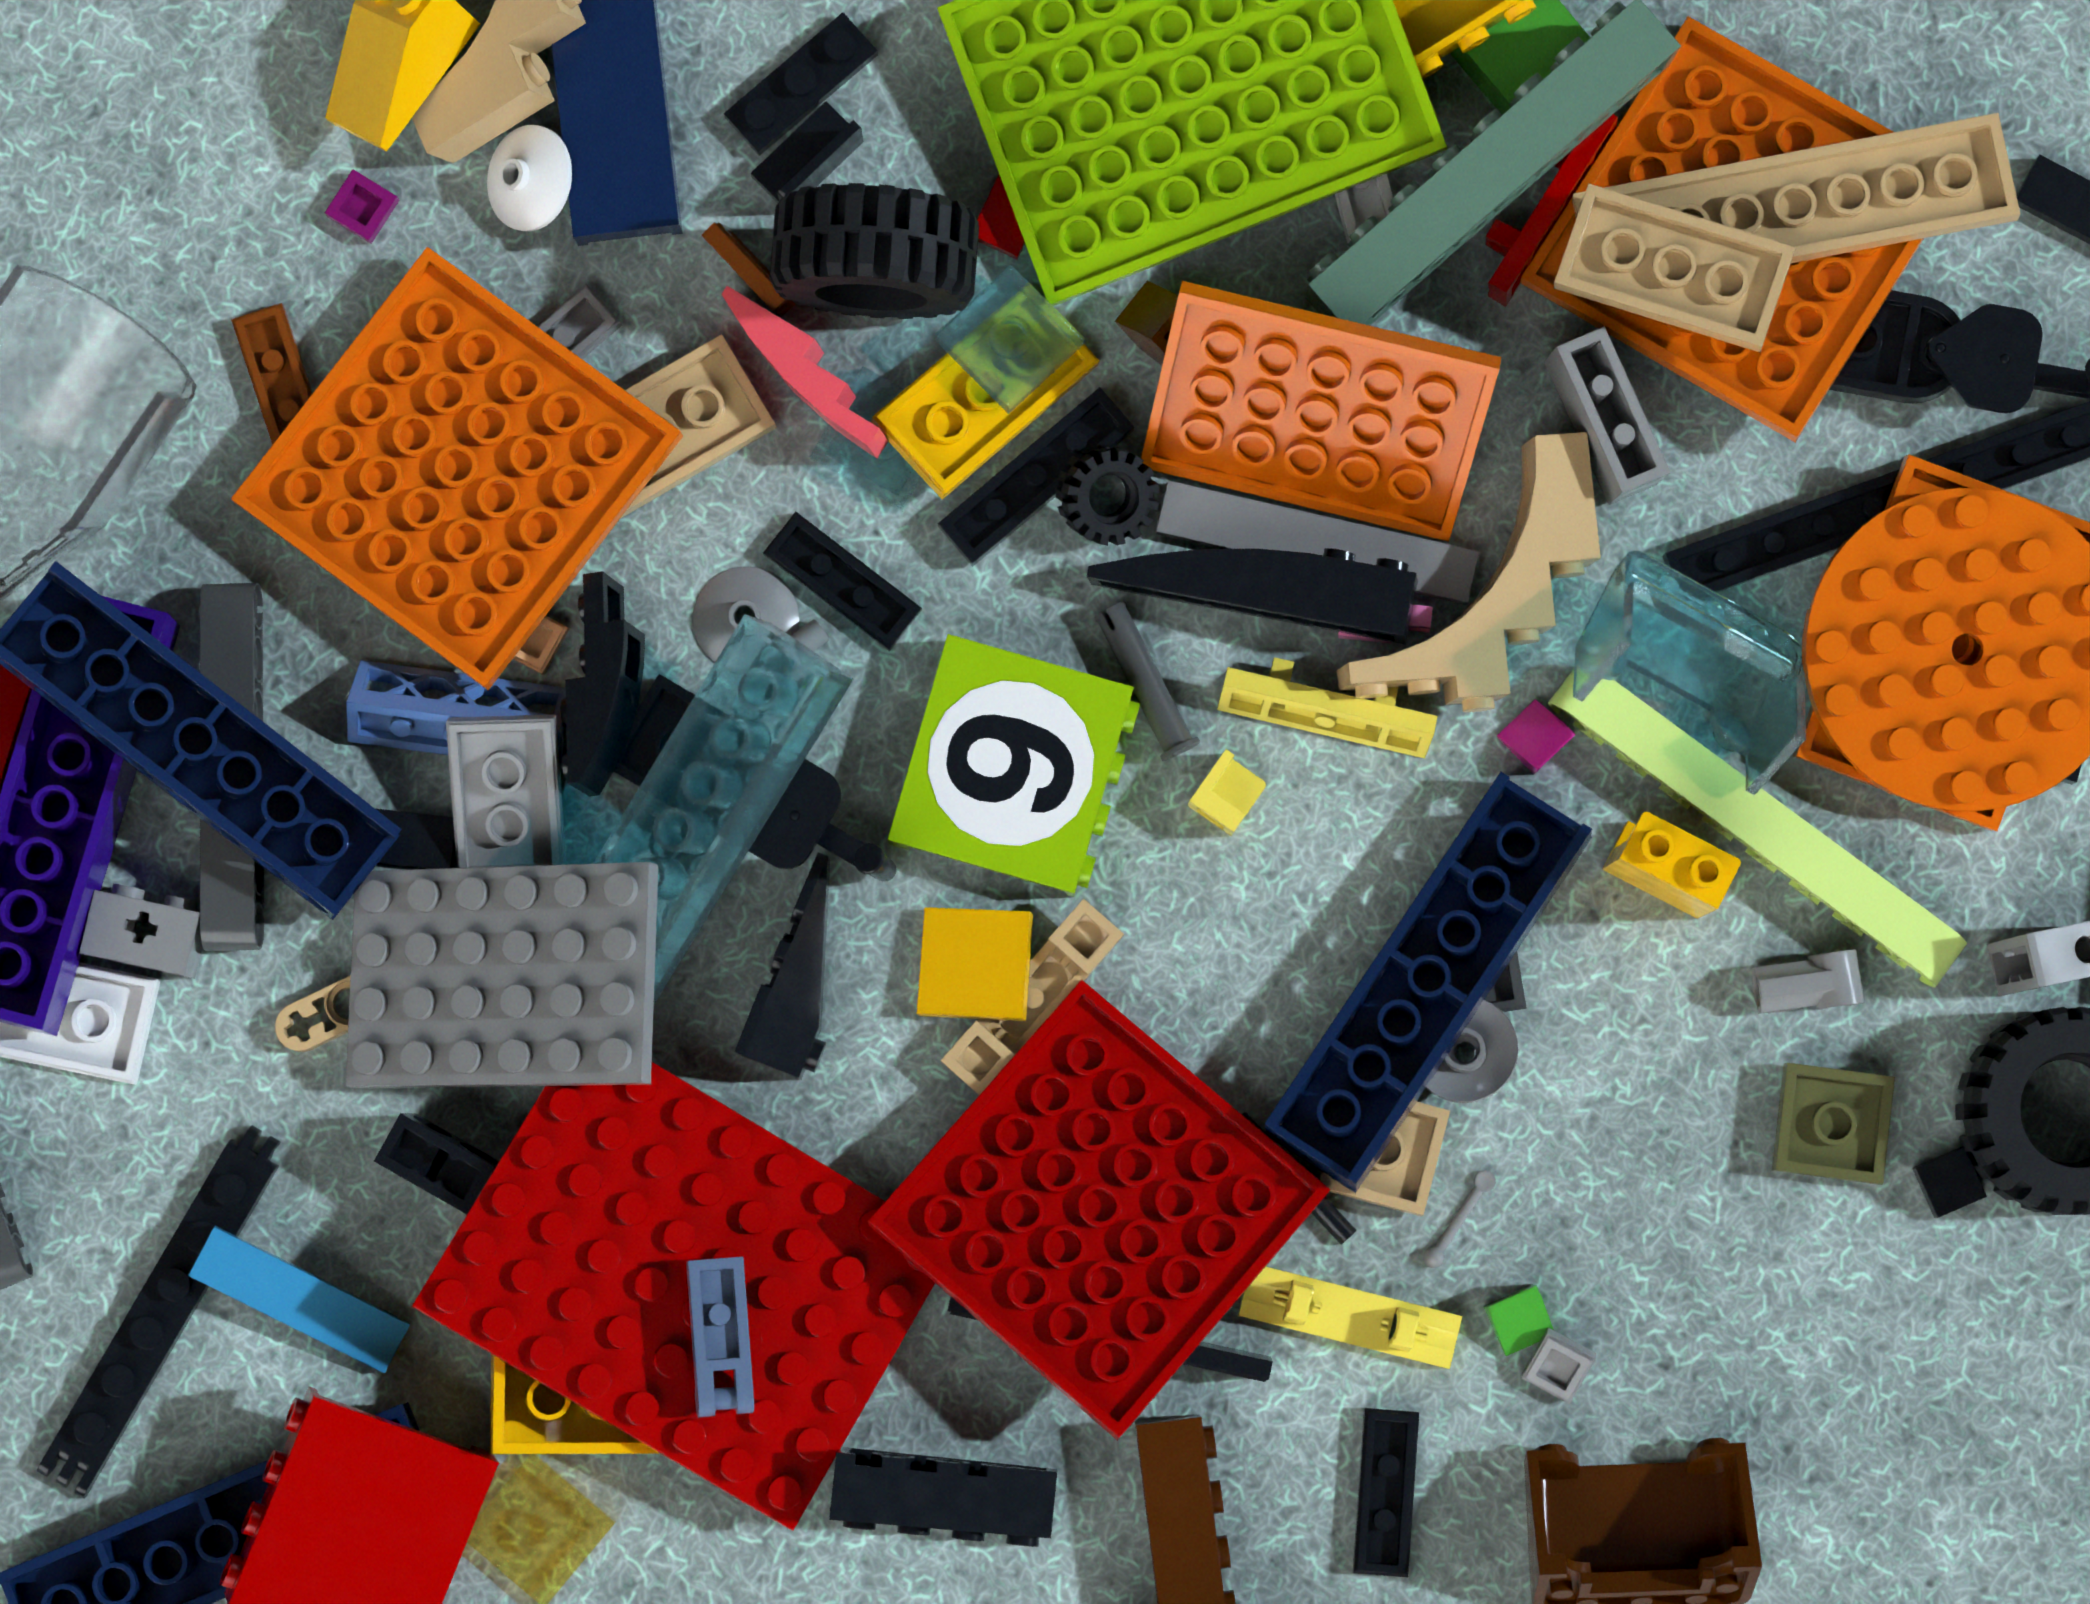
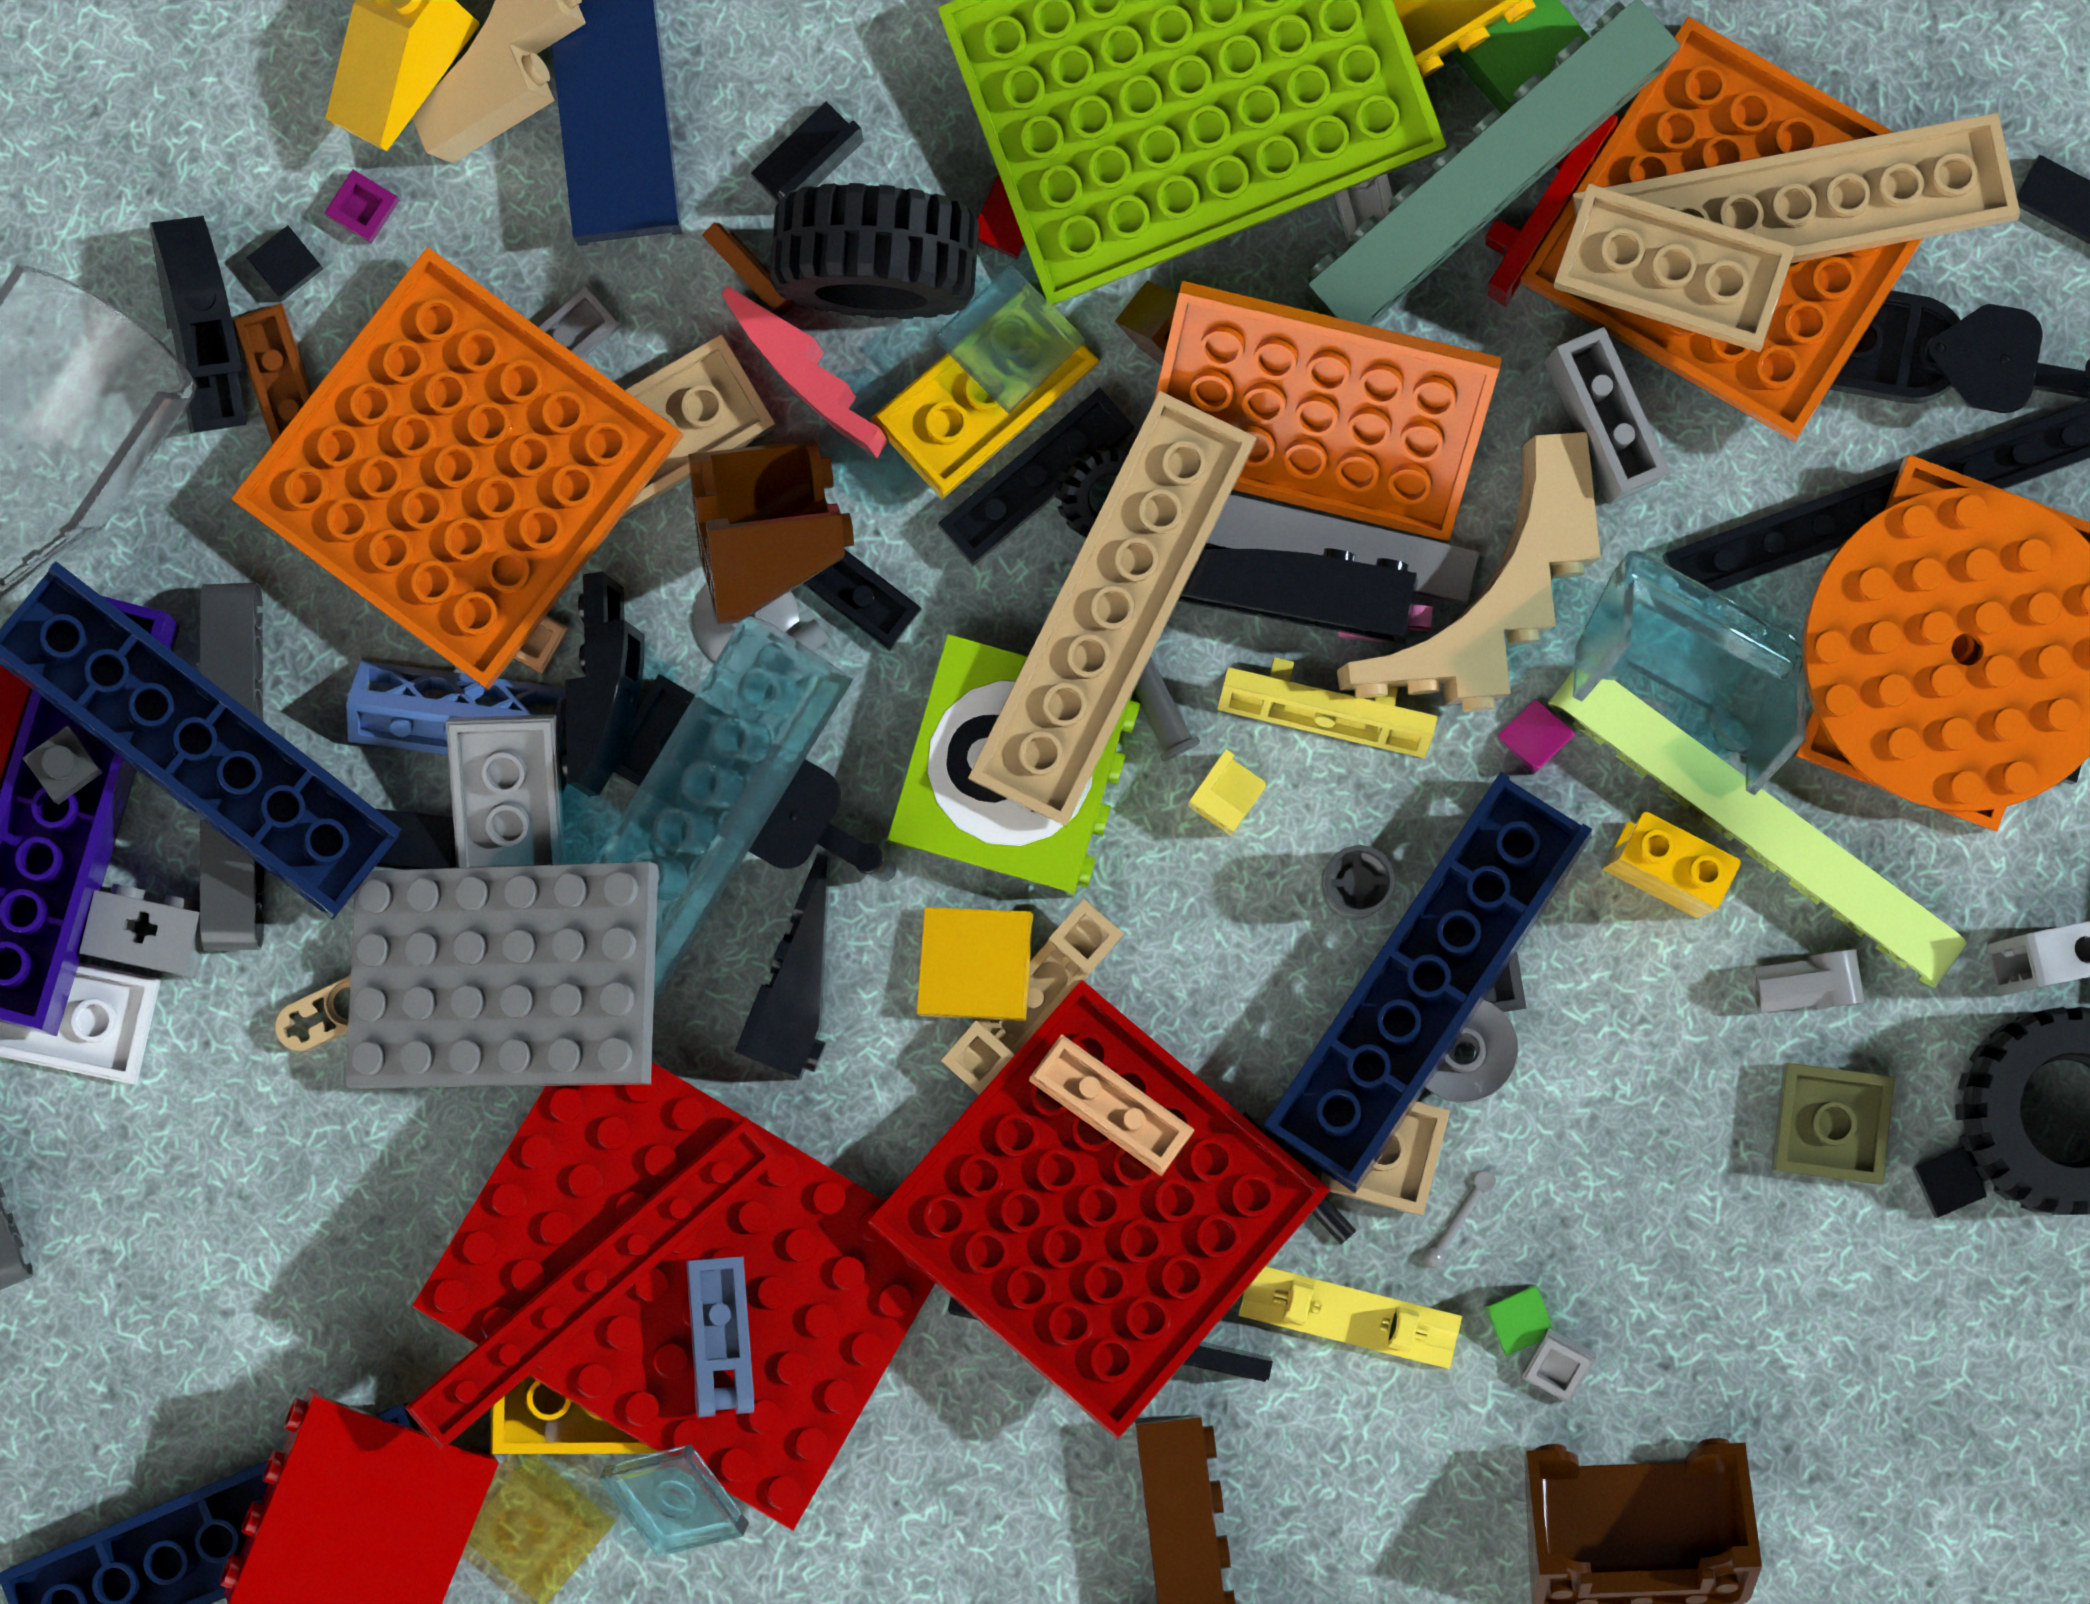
black hinge [37,1125,281,1498] -> none
dark azure tile [188,1226,410,1373] -> none
black brick [374,1113,499,1214] -> none
white dish [487,125,572,231] -> none
black plate [724,12,878,156] -> none
black wedge [829,1447,1057,1547] -> none
black tile [1353,1408,1419,1577] -> none
none -> dark grey plate [23,726,103,805]
none -> black slope [149,216,247,433]
none -> black tile [246,225,323,301]
none -> red tile [405,1116,781,1450]
none -> clear light blue tile [598,1444,749,1557]
none -> reddish brown windscreen [688,439,854,625]
none -> tan plate [968,391,1257,827]
none -> light nougat tile [1029,1034,1195,1176]
none -> dark grey wheel [1320,845,1396,920]

